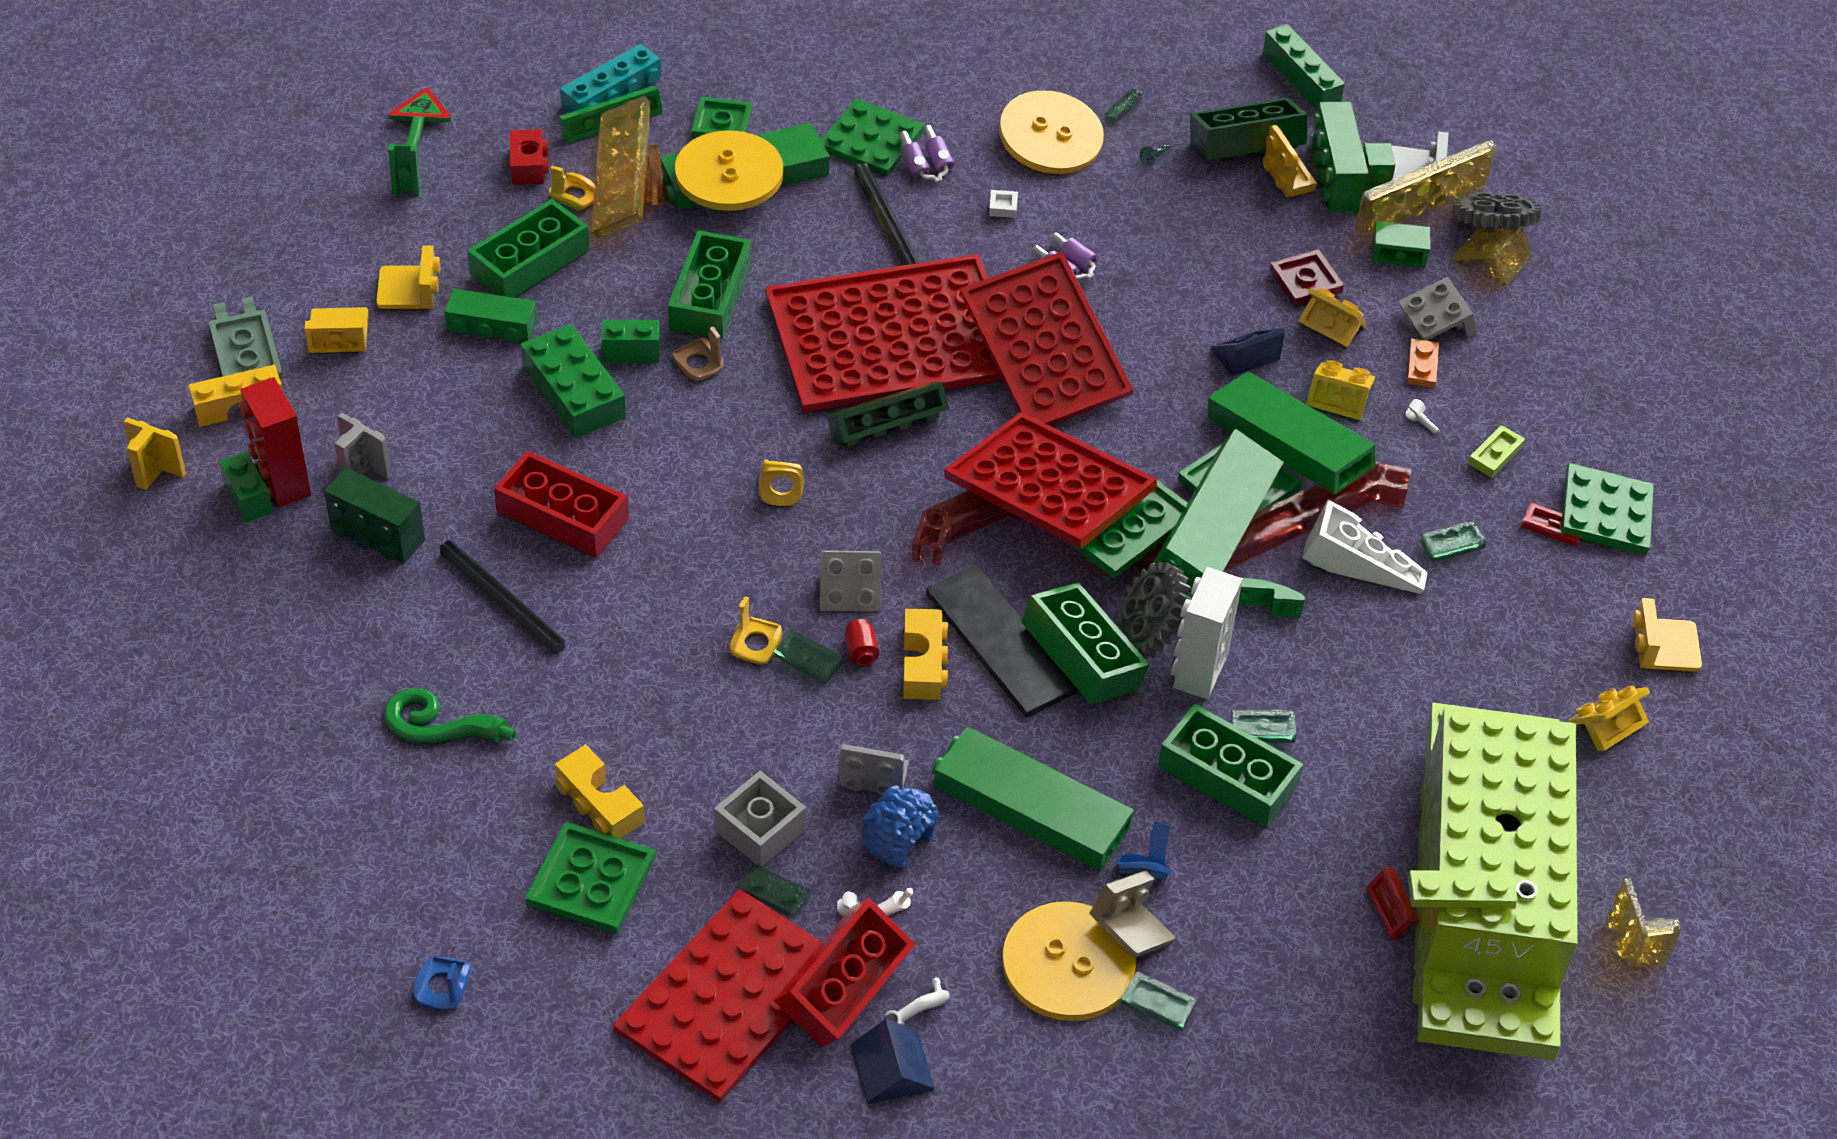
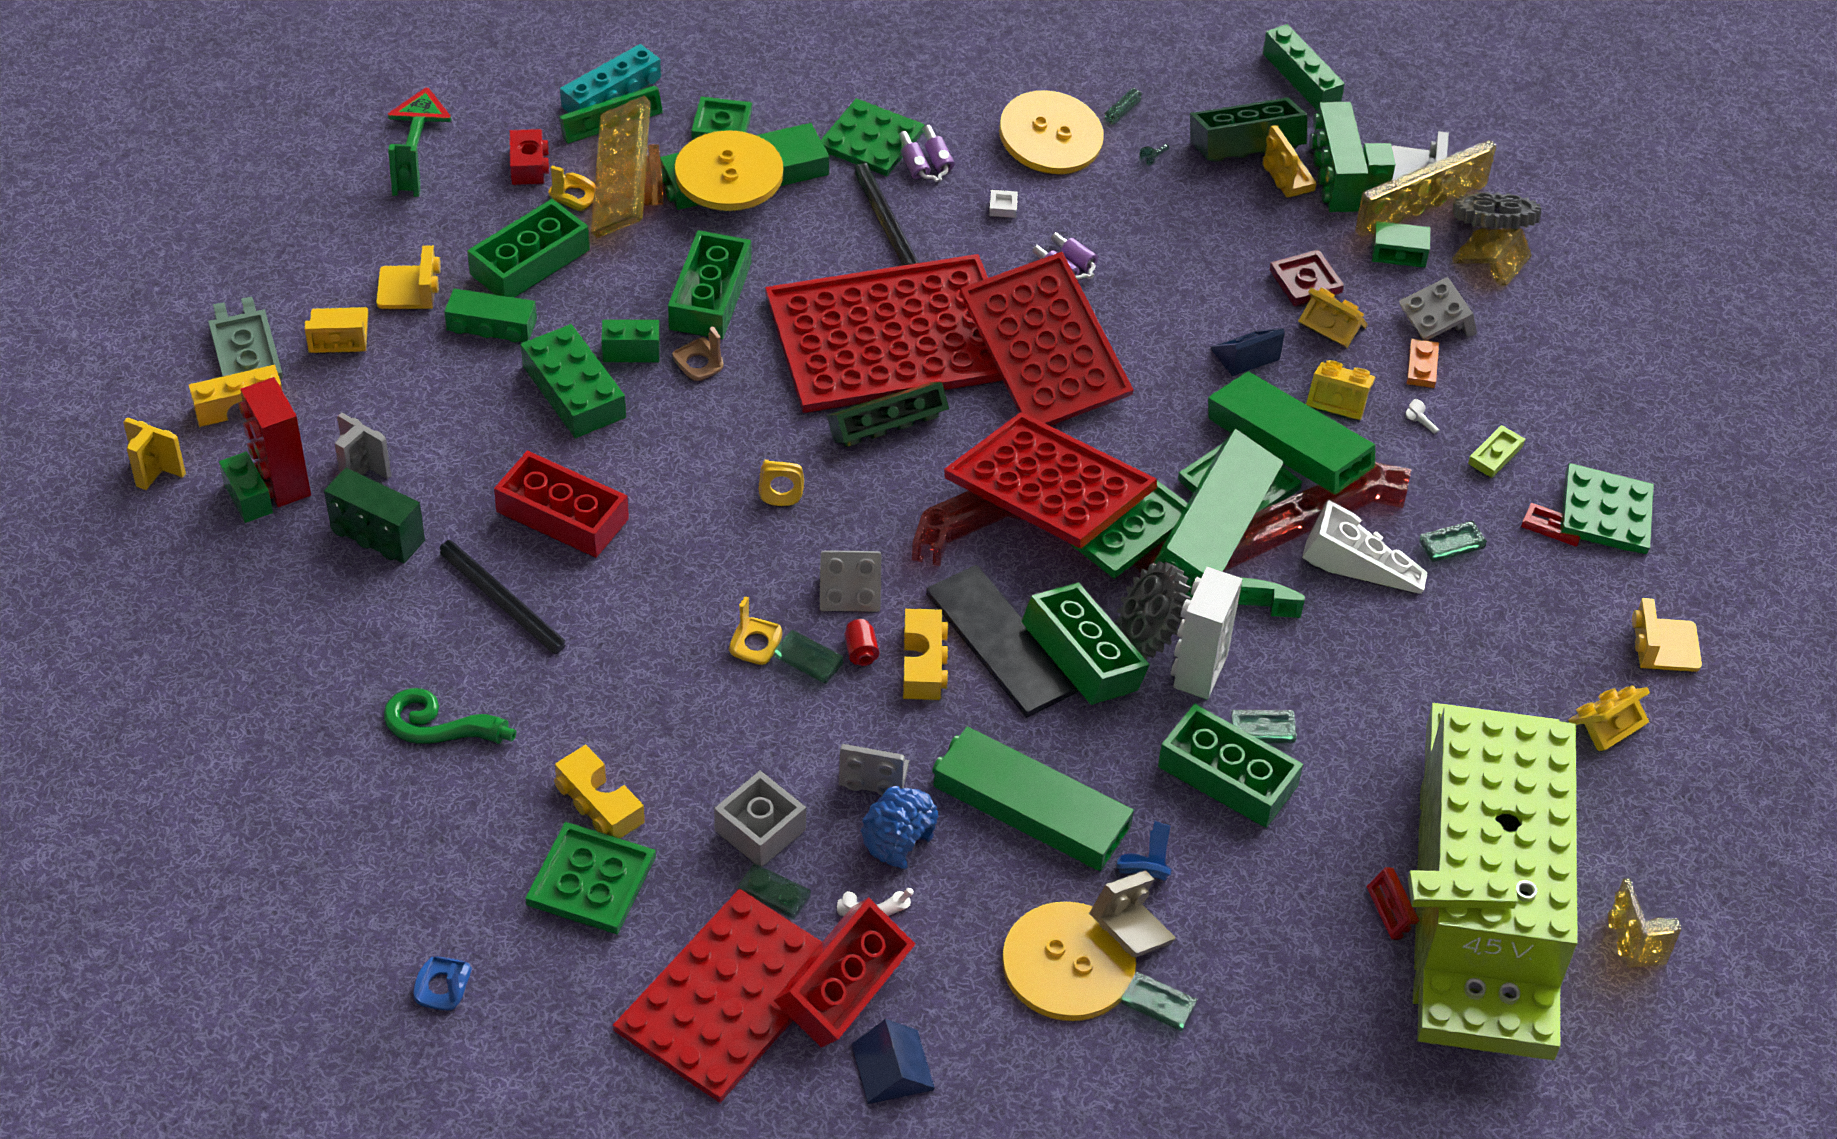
white piece [884,977,949,1025] -> none

